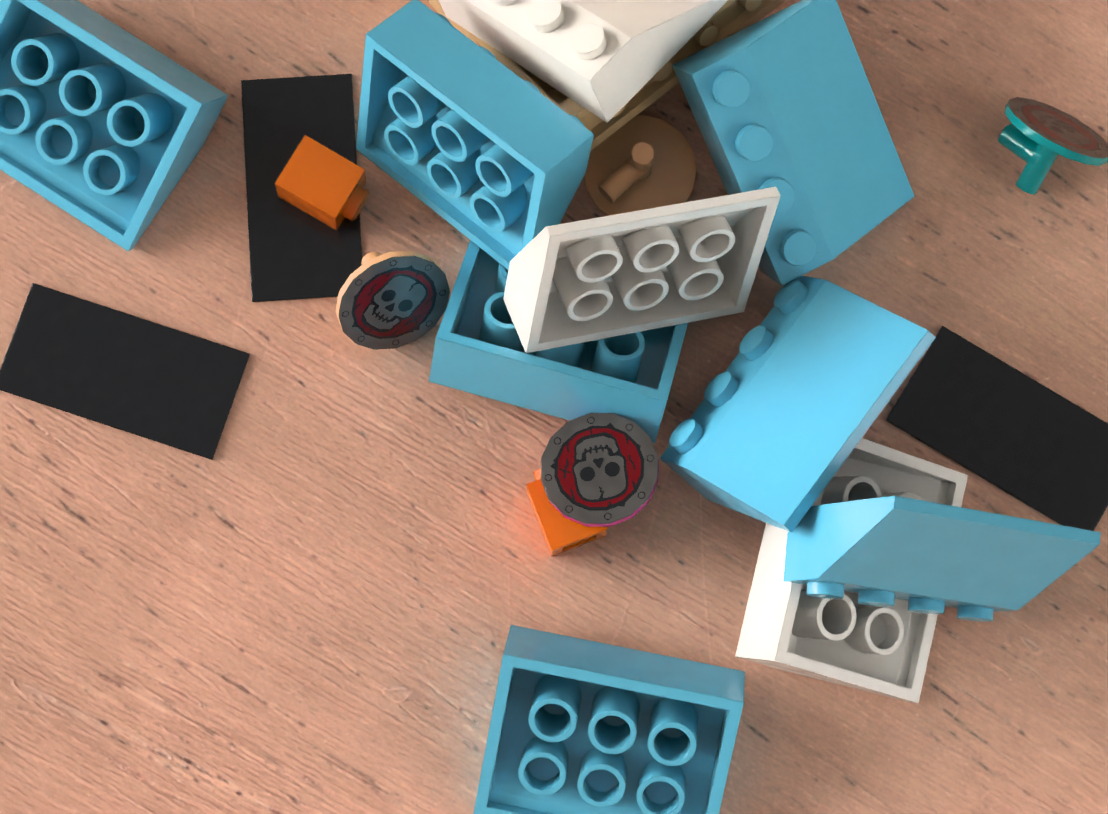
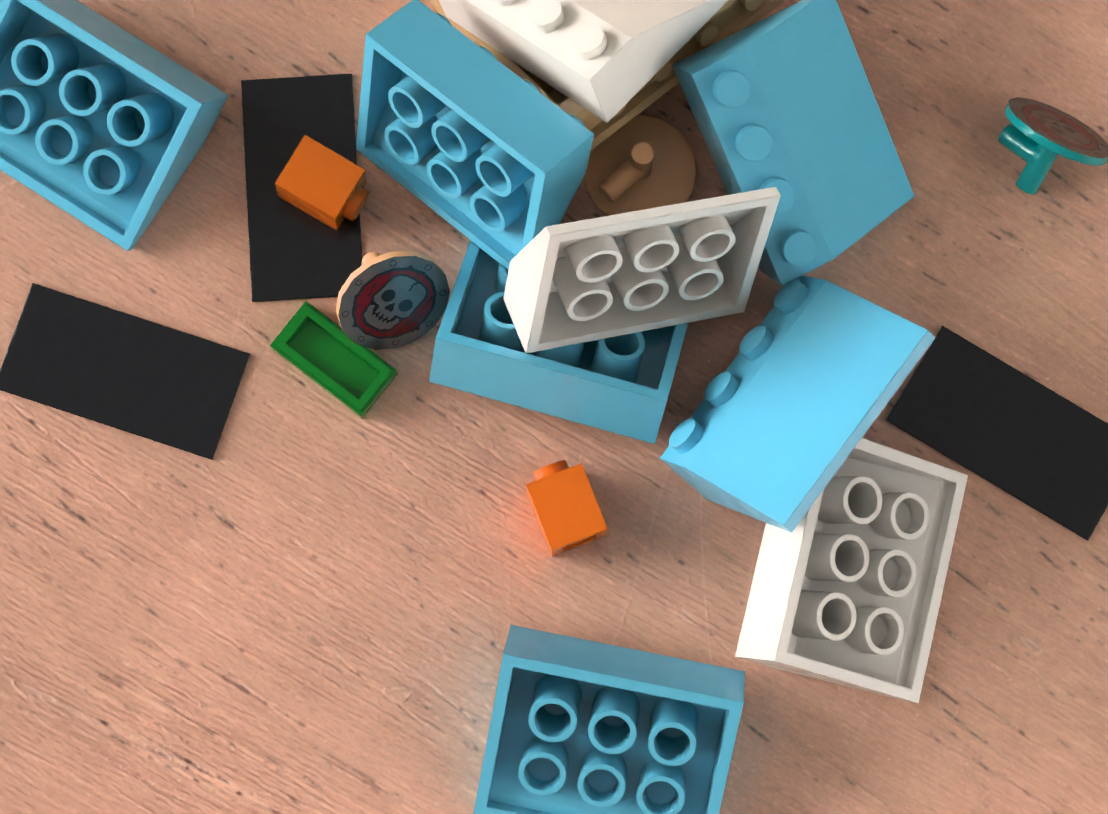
shield [541,413,659,527] -> none
medium azure slope [783,496,1101,622] -> none
none -> green tile [270,301,398,419]

